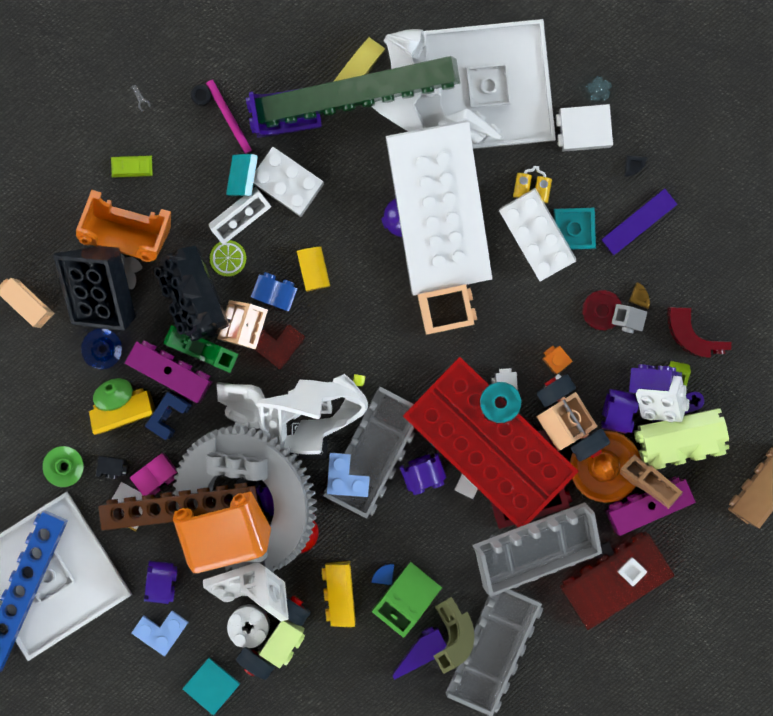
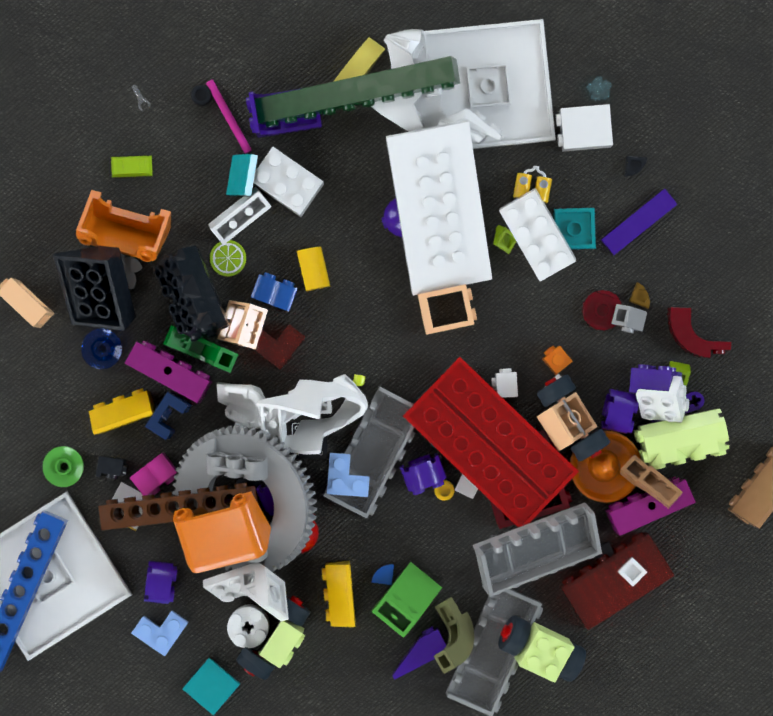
bright green dish [93,378,133,411] -> none
teal tile [480,382,521,423] -> none
none -> yellow tile [434,480,455,501]
none -> lime slope [493,225,516,254]
none -> brick [498,616,586,683]

